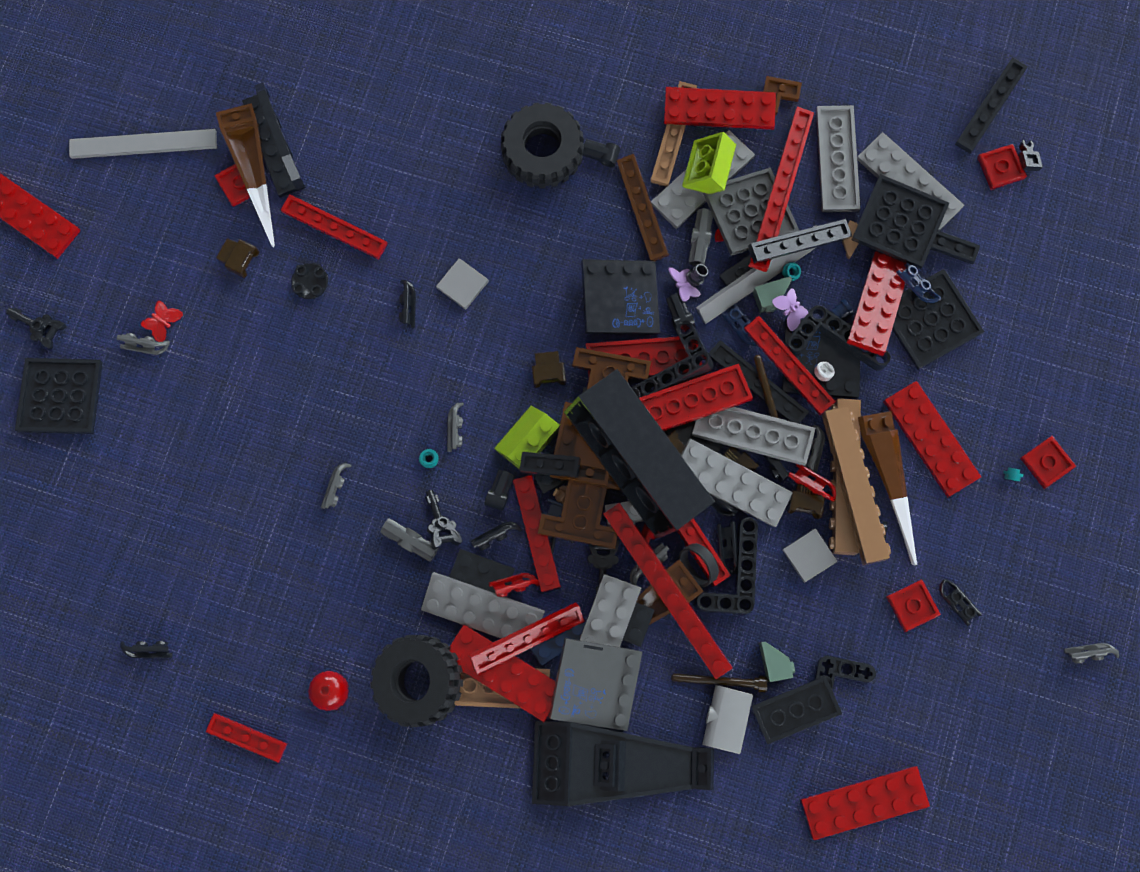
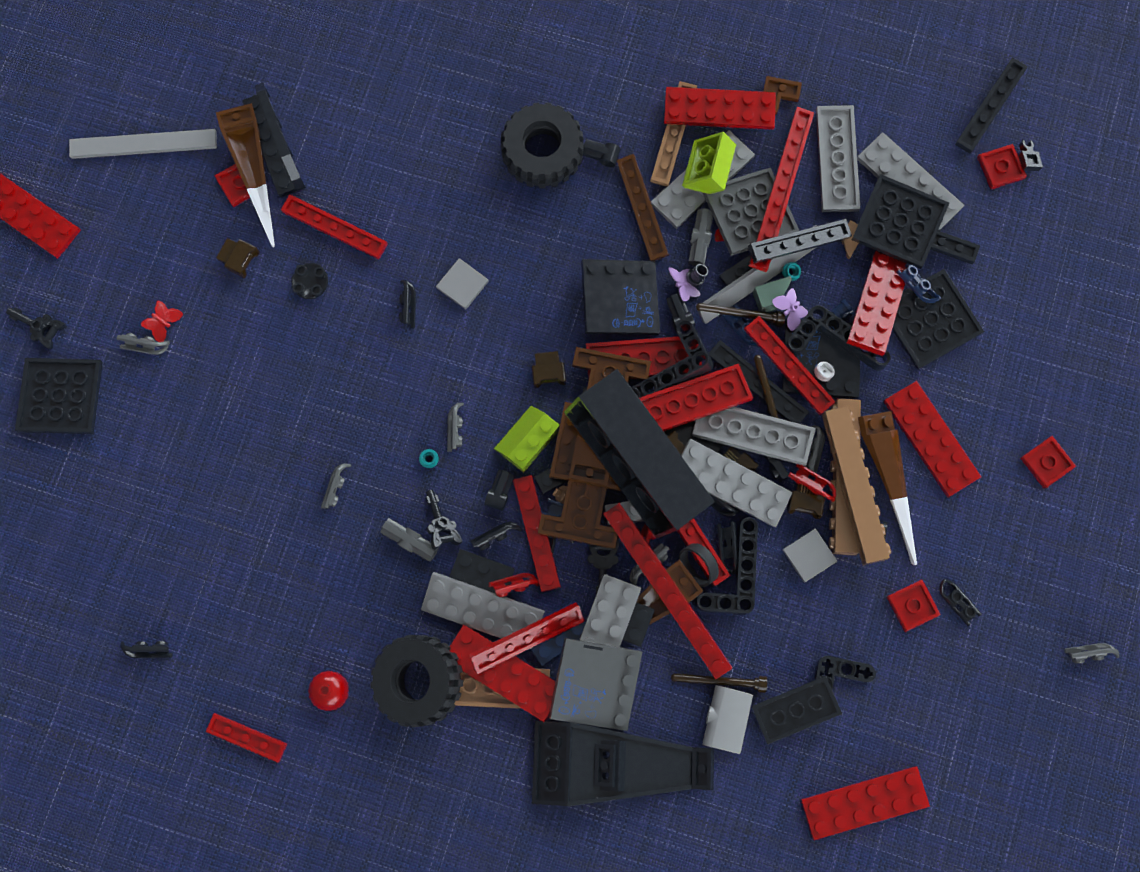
black plate [519,452,581,478] -> none
sand green slope [759,642,795,682] -> none
teal plate [1003,468,1024,481] -> none
none -> dark brown piece [696,303,785,326]

